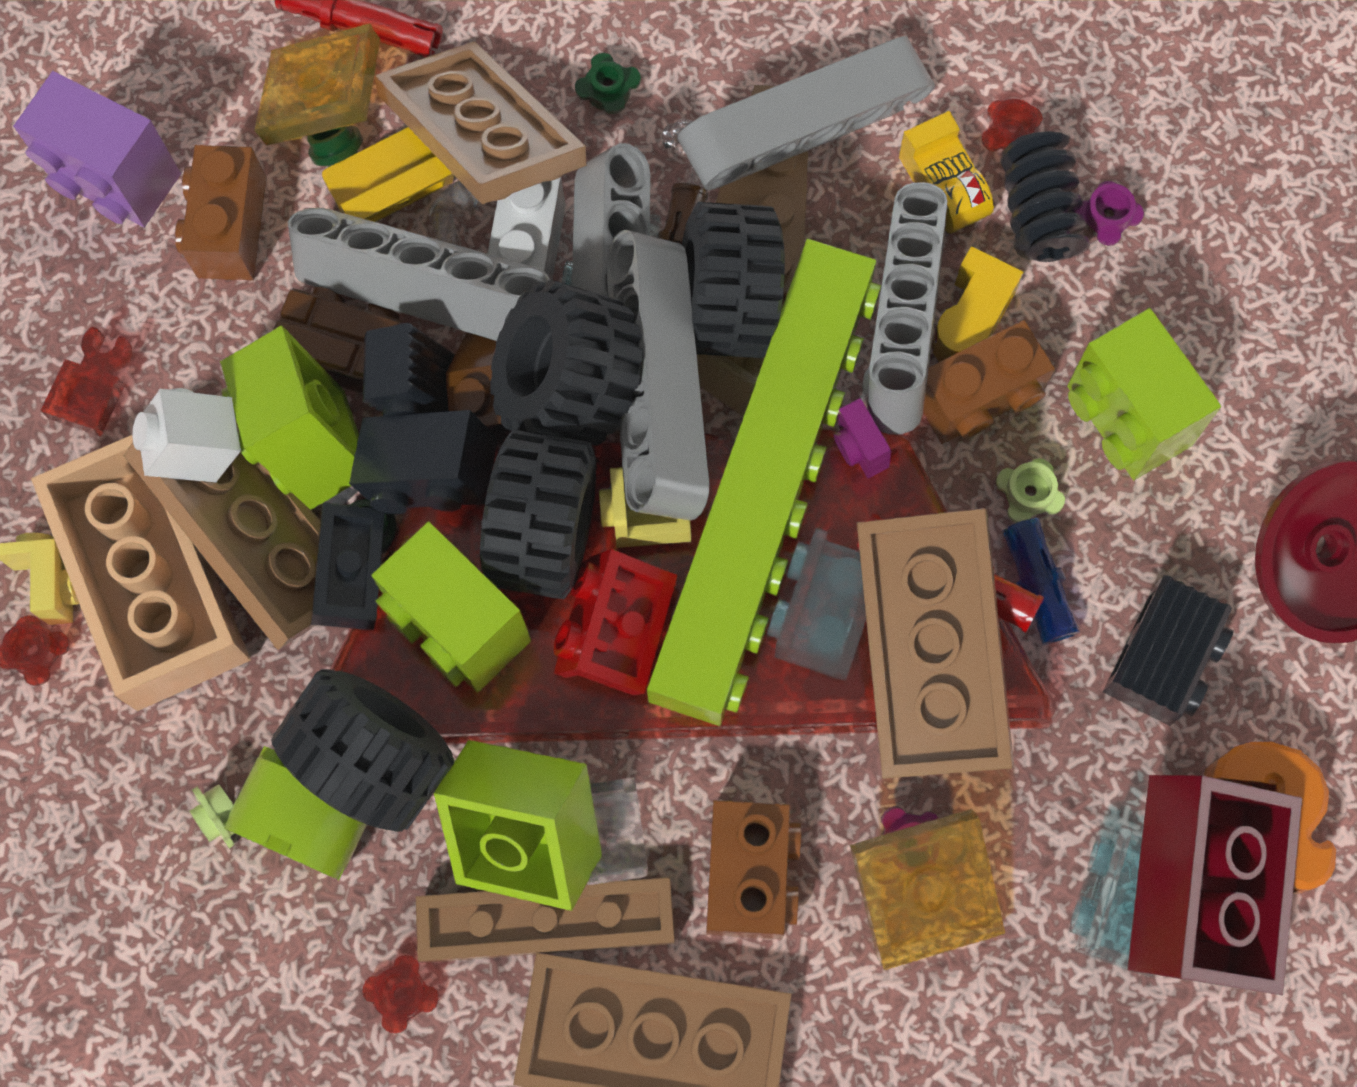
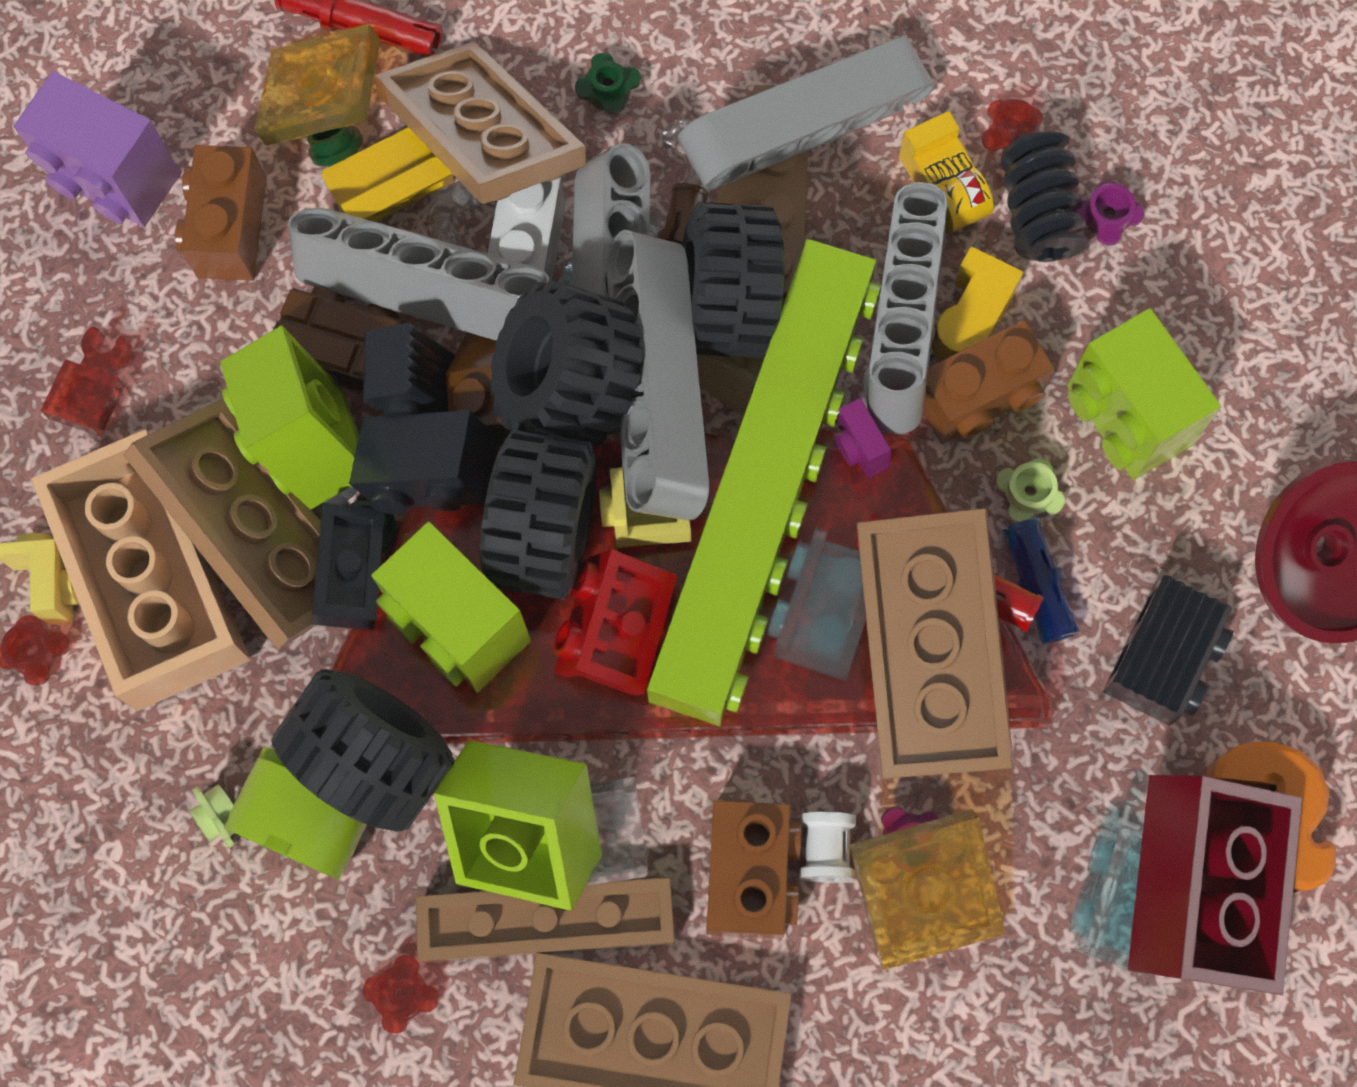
white brick [132,388,241,482] -> none
none -> white bush [799,812,856,883]

